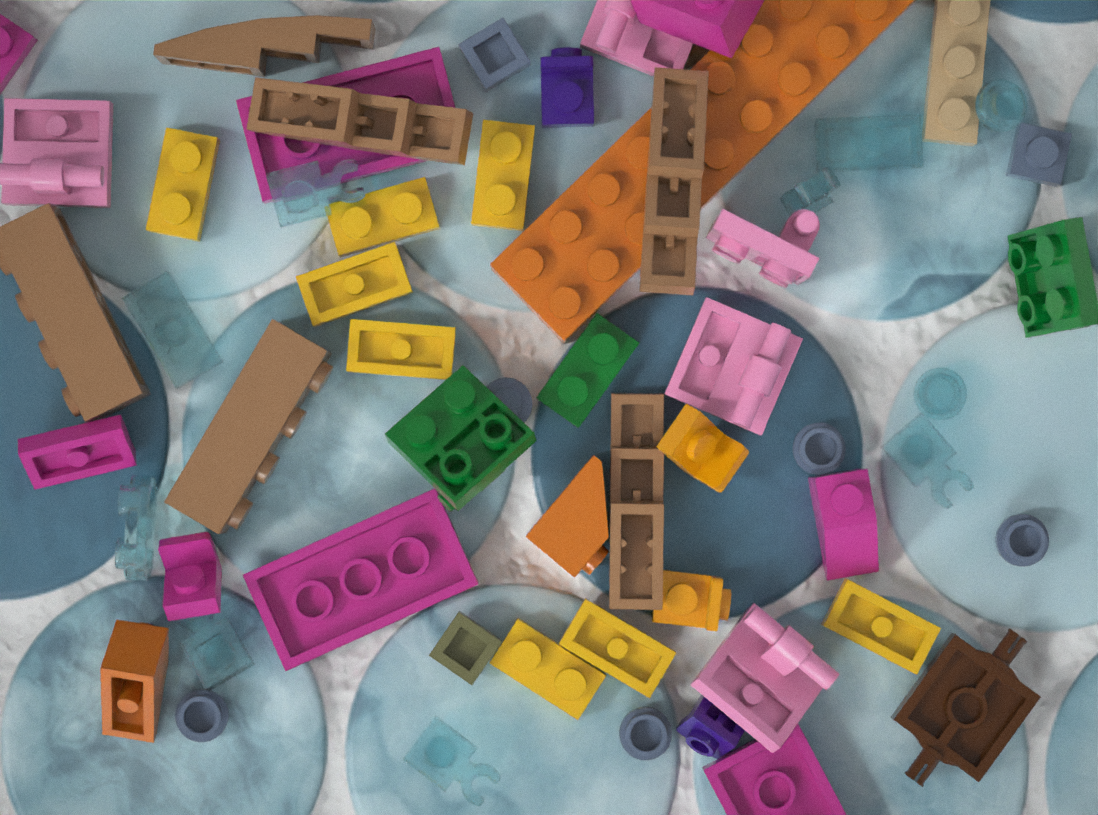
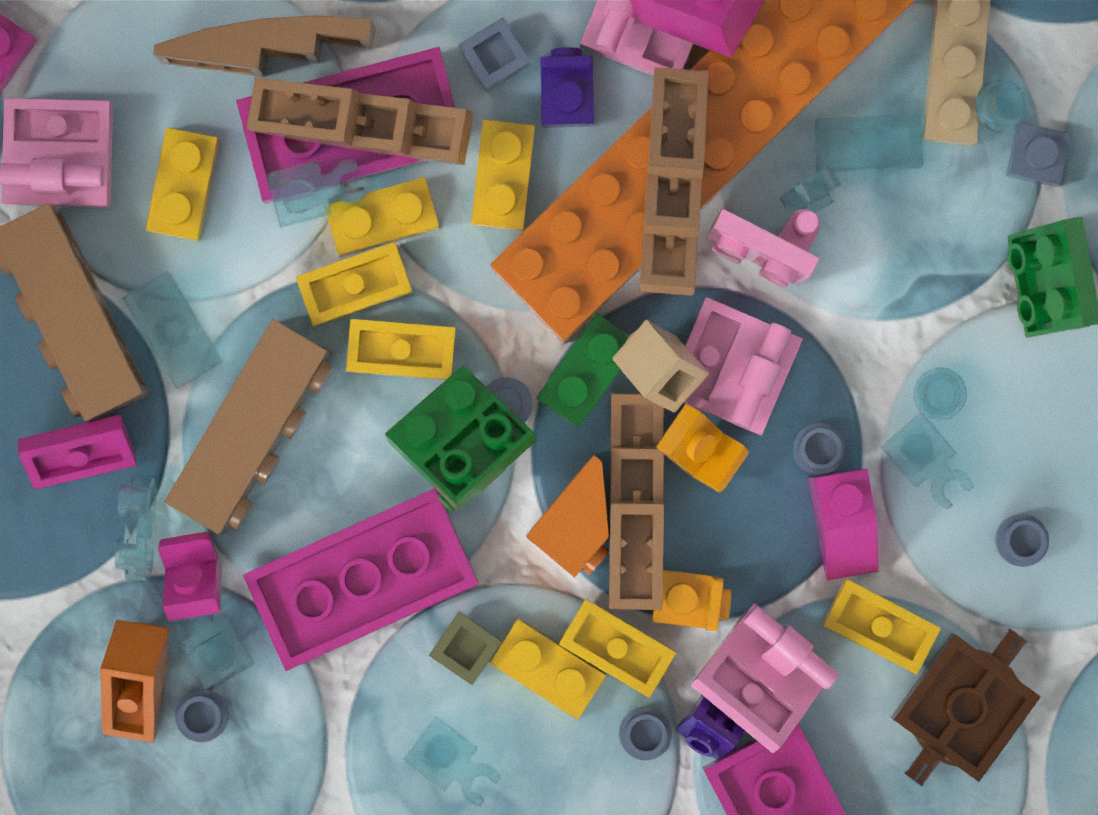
none -> tan brick [612,319,709,413]

